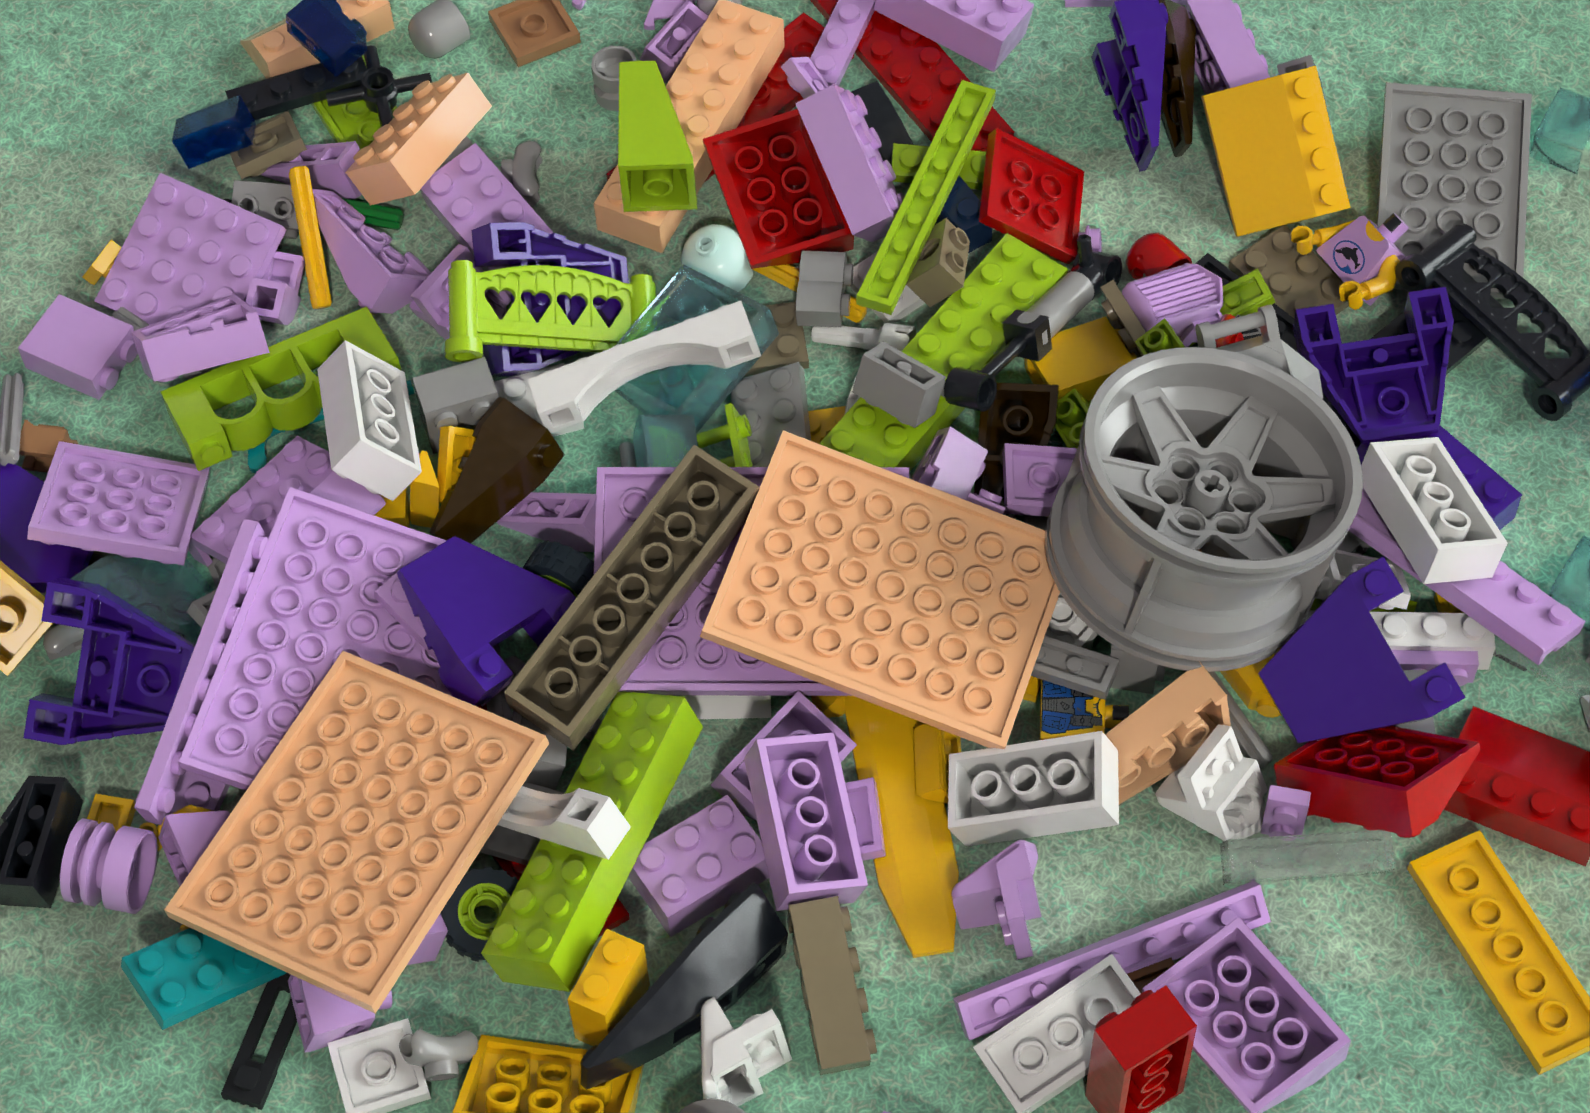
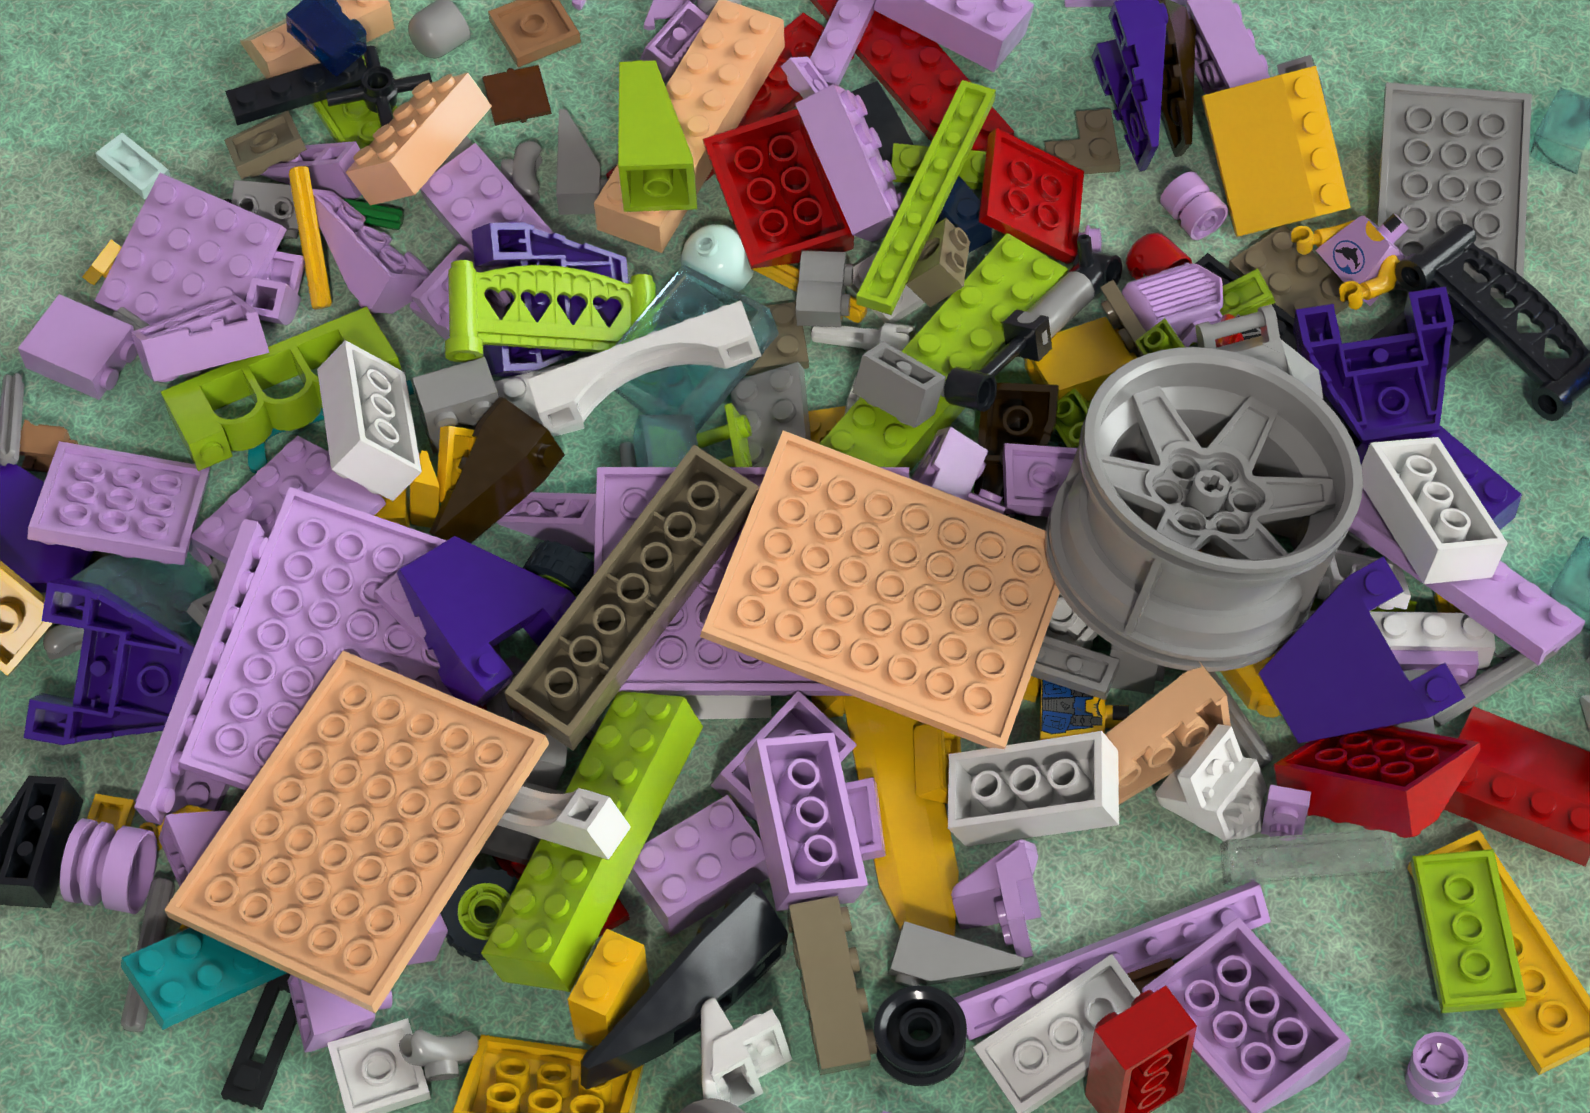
clear blue brick [172,95,256,169] -> none
light grey wheel [591,46,636,111] -> none
none -> light aqua plate [95,133,171,199]
none -> light grey axle [120,878,175,1032]
none -> reddish brown piece [482,65,552,126]
none -> light grey slope [556,109,608,215]
none -> black wheel [874,985,967,1086]
none -> light grey slope [888,921,1024,987]
none -> dark tan plate [1044,109,1120,174]
none -> lavender wheel [1160,171,1228,240]
none -> lavender wheel [1405,1032,1468,1105]
none -> lime tile [1410,849,1527,1013]
none -> light grey axle [1433,650,1559,726]

